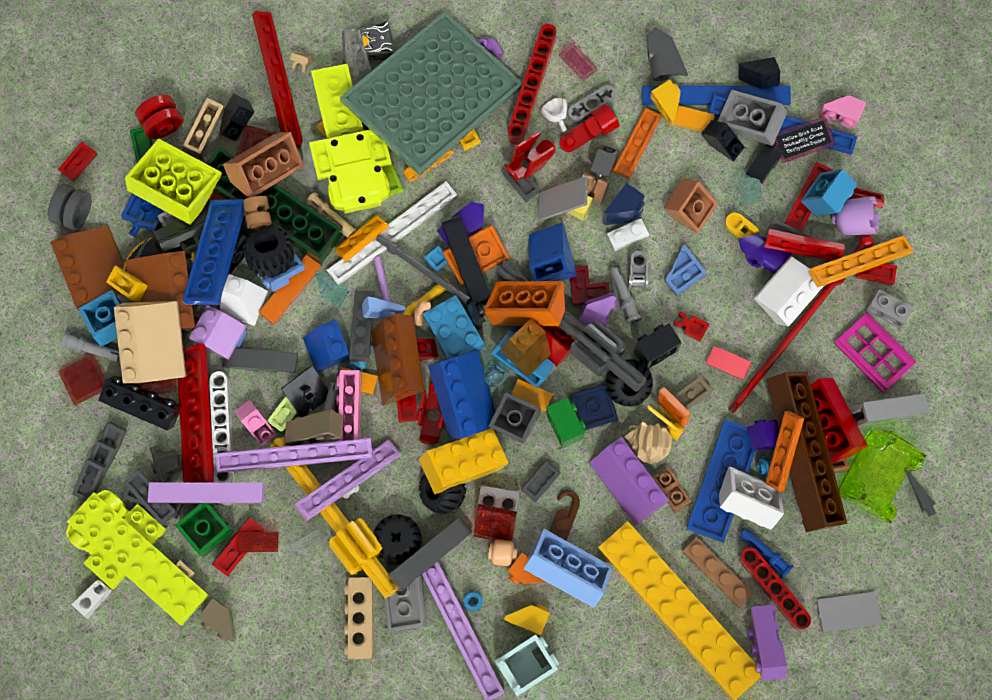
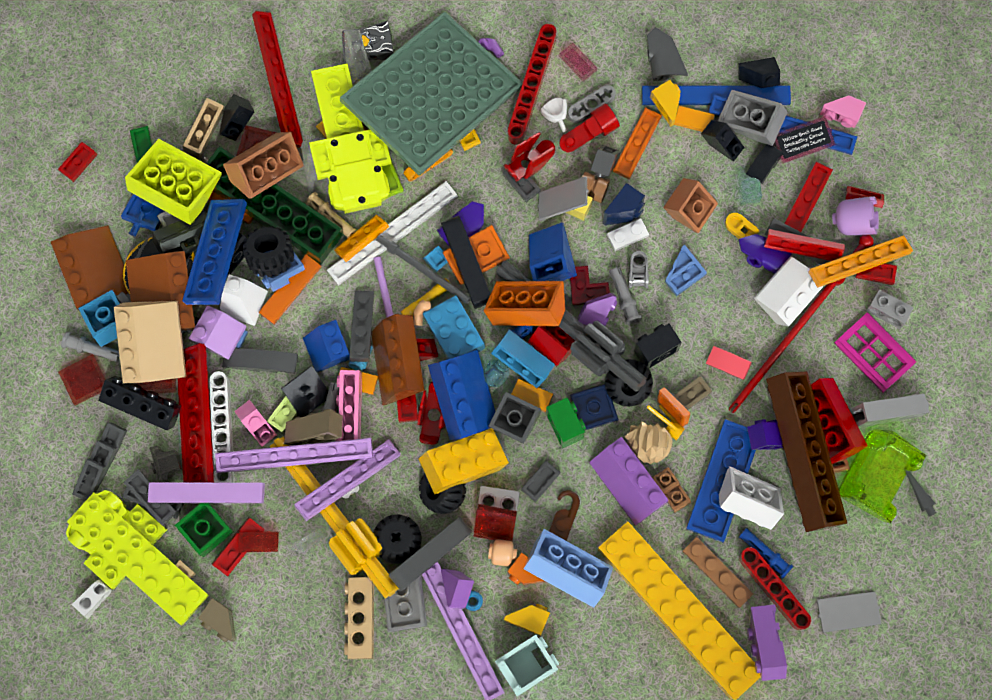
dark grey wheel [48,184,92,231] -> none
yellow slope [106,265,148,302] -> none
red wheel [135,94,184,140] -> none
medium nougat wheel [243,196,272,228] -> none
tan tile [290,51,314,72] -> none
clear light blue slope [315,273,349,308] -> none
light blue slope [362,296,406,318] -> none
black slope [467,301,486,330] -> none
pearl gold slope [500,318,551,377] -> none
red plate [673,312,710,342] -> none
dark azure plate [757,458,771,477] -> none
orange tile [765,411,804,492] -> none
dark azure brick [801,169,857,216] -> none
none -> medium lavender slope [441,569,474,609]

